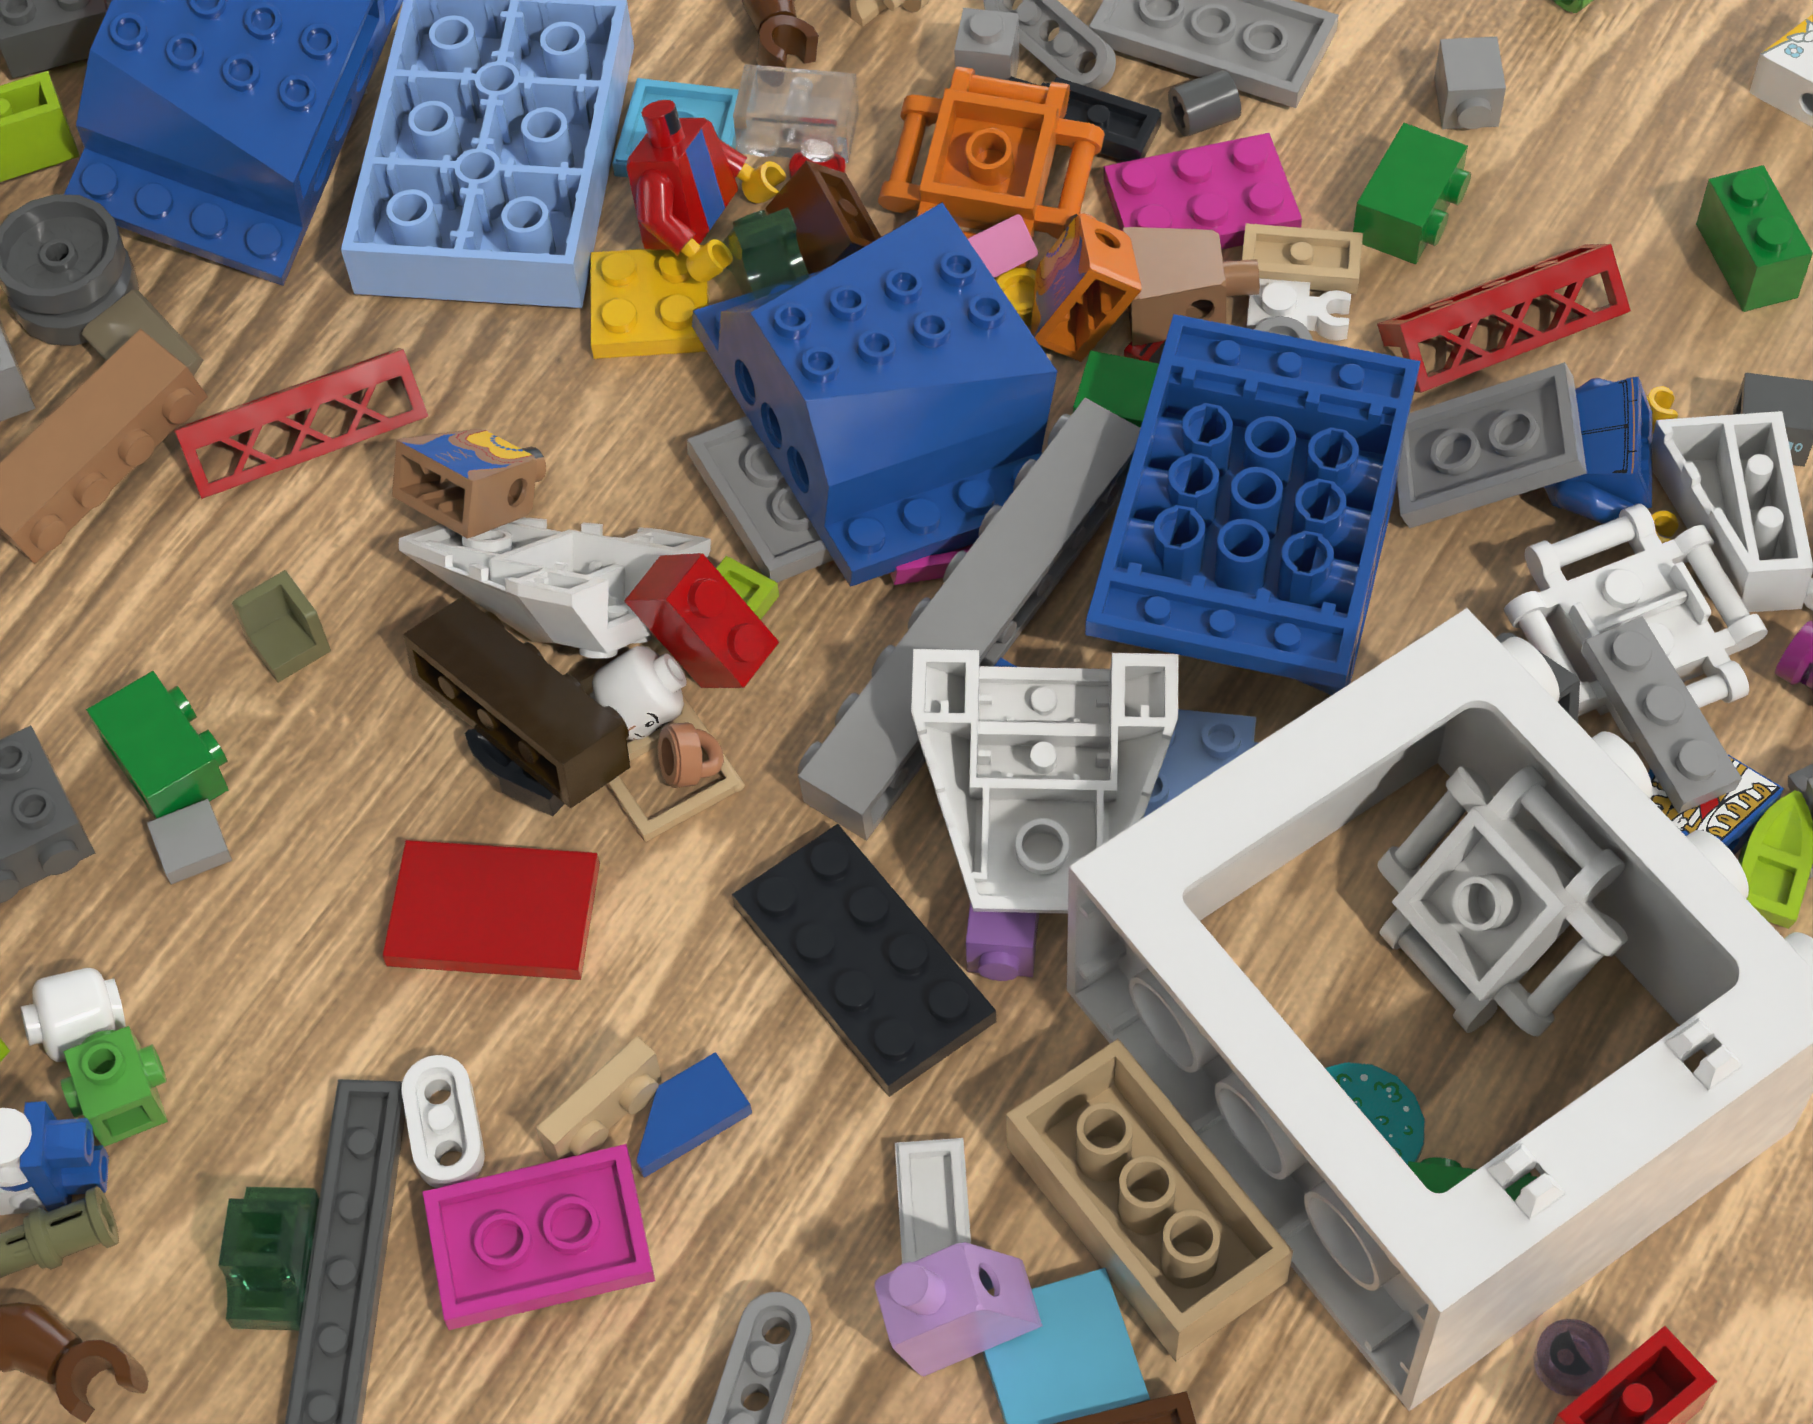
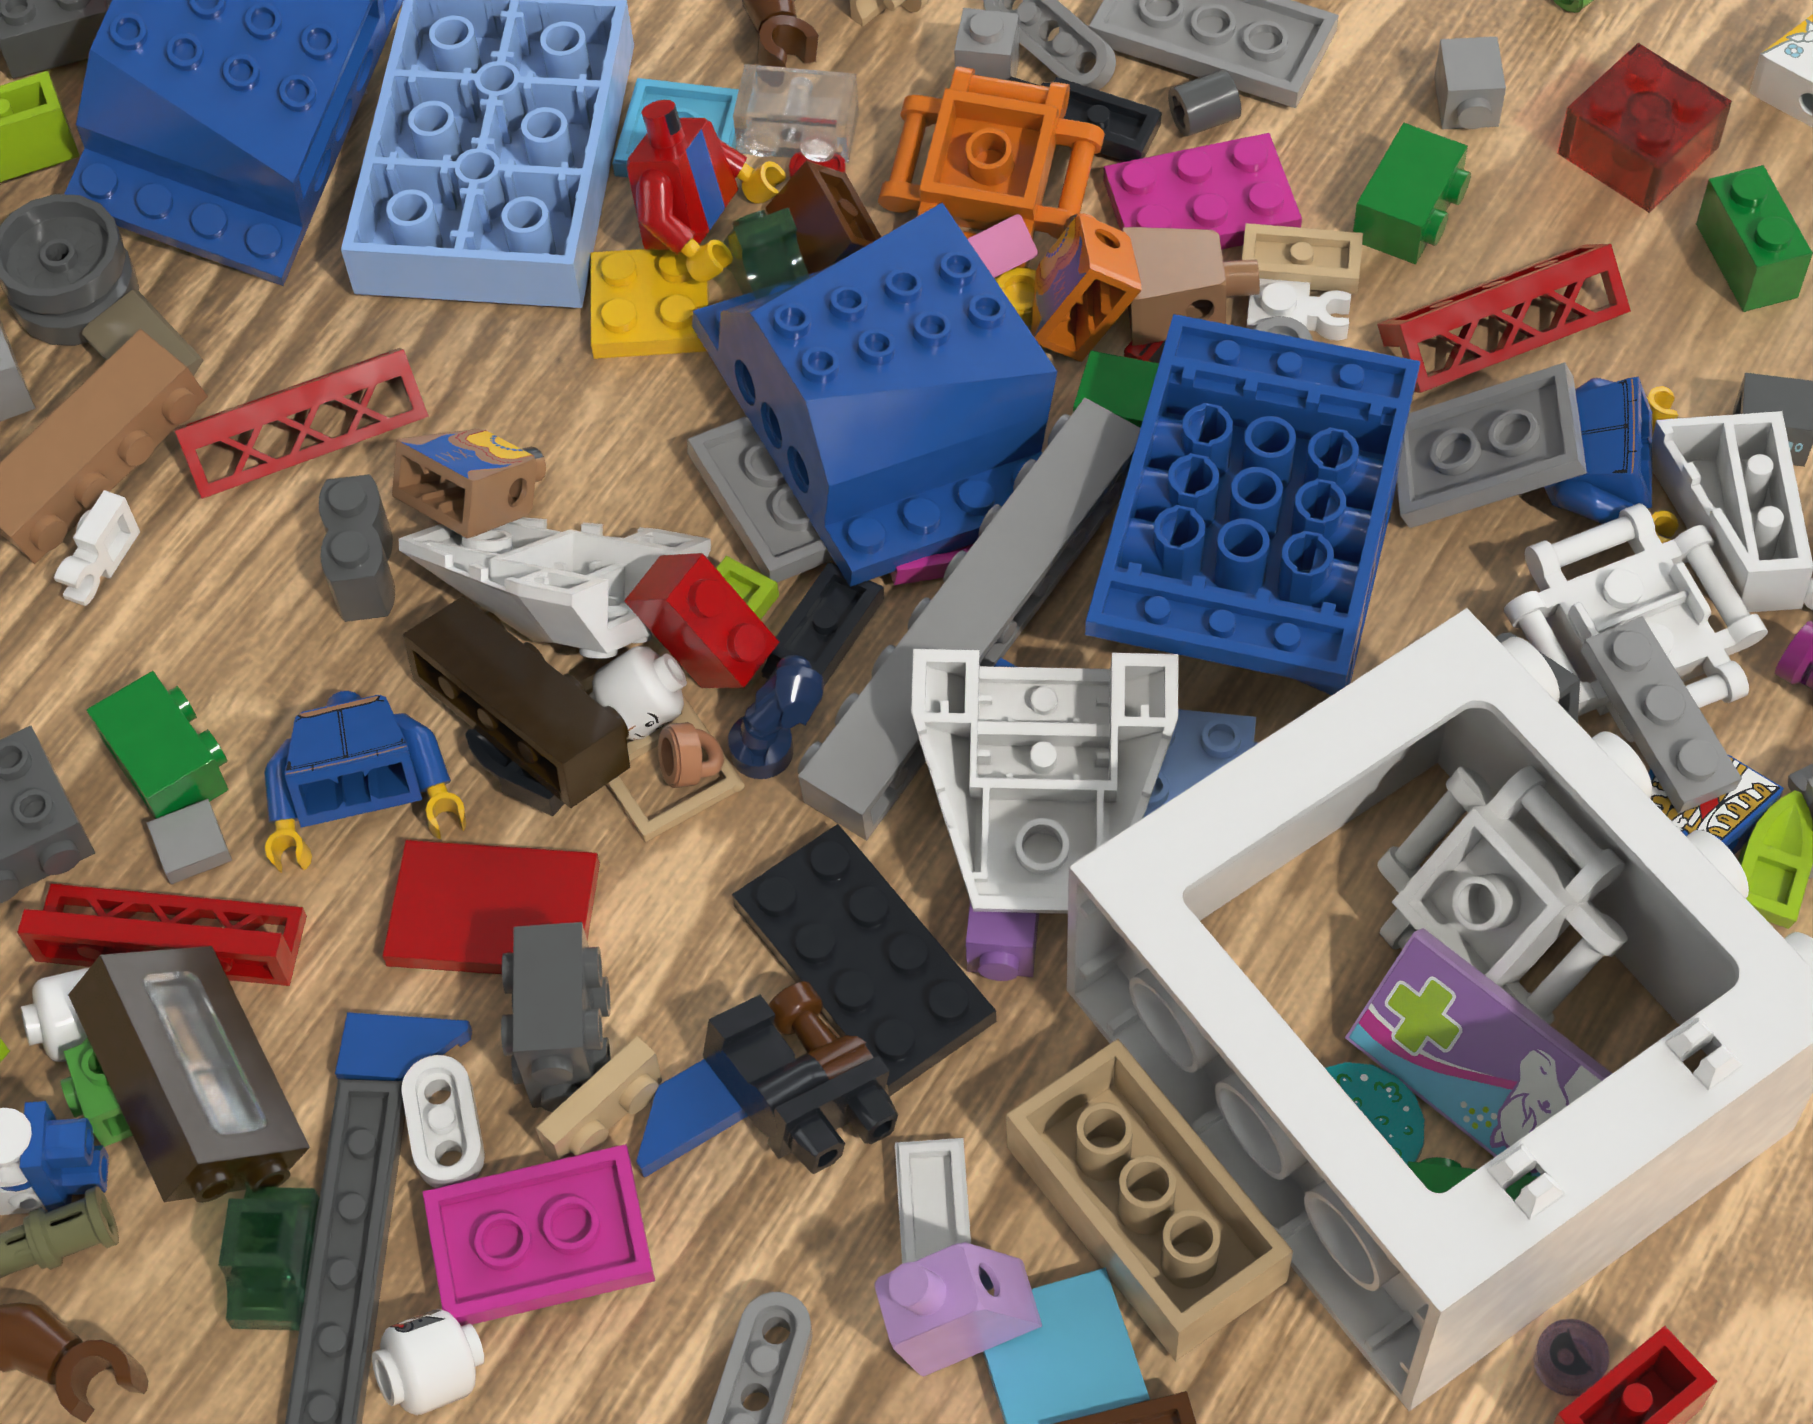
olive panel [232,570,331,683] -> none
none -> red fence [17,883,307,986]
none -> white plate [54,490,140,606]
none -> dark brown piece [68,946,310,1203]
none -> blue torso [264,691,466,873]
none -> dark grey brick [319,474,395,622]
none -> blue tile [335,1012,472,1081]
none -> white head [372,1309,484,1415]
none -> dark grey brick [501,922,611,1112]
none -> black hips [703,981,898,1174]
none -> dark blue arm [728,655,824,779]
none -> black hinge [761,562,884,686]
none -> tile [1345,928,1612,1177]
none -> clear red brick [1557,43,1732,213]

